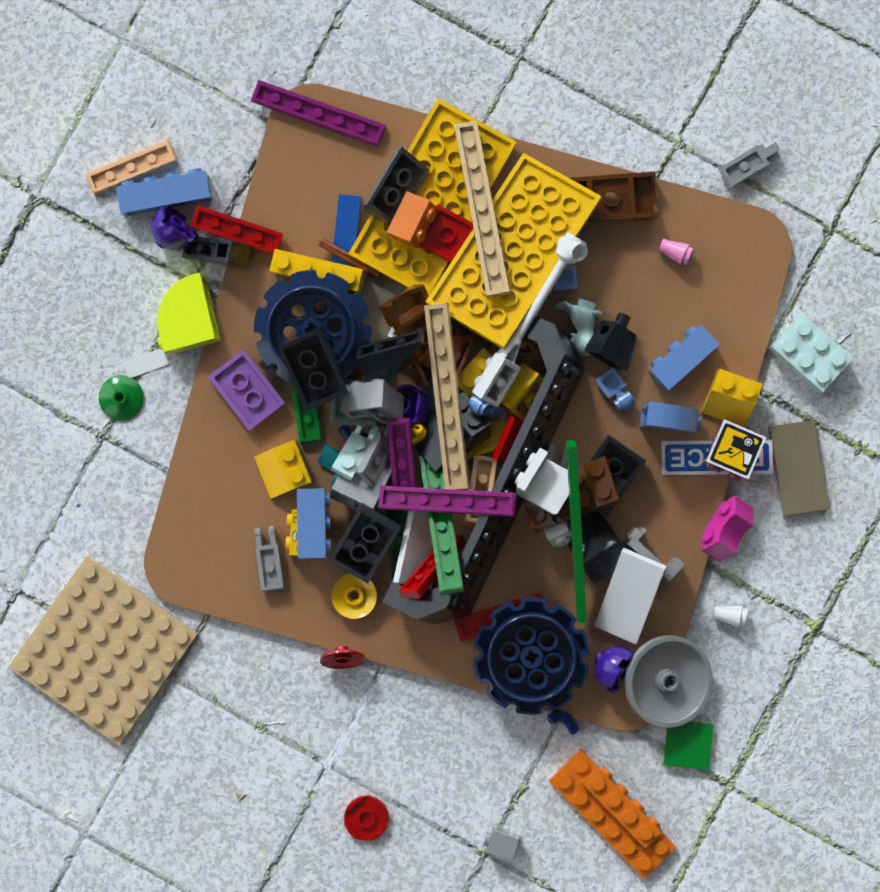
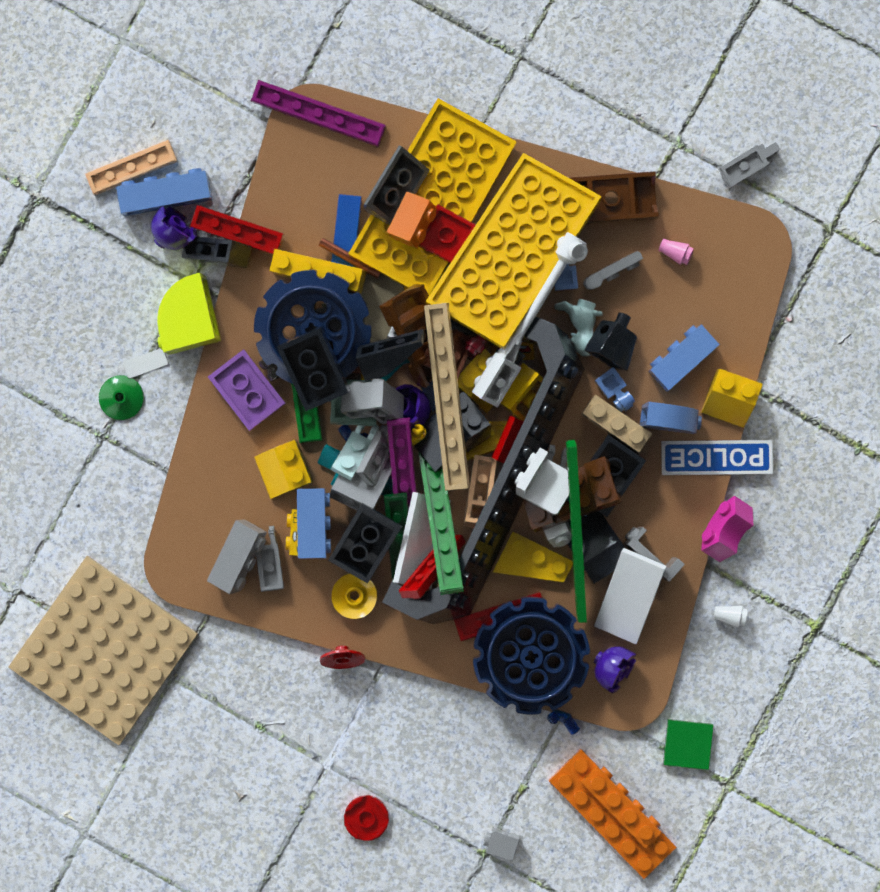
magenta tile [378,486,517,517] -> none
tan plate [454,120,510,298] -> none
medium blue plate [468,395,505,418] -> none
light grey dish [625,635,713,728] -> none
piece [703,419,766,482] -> none
light aqua brick [768,313,853,394] -> none
dark tan tile [768,420,829,516] -> none
none -> light grey brick [207,519,267,594]
none -> dark red plate [465,334,487,361]
none -> yellow wing [493,531,573,582]
none -> tan brick [581,395,652,453]
none -> light grey hinge [583,251,643,290]

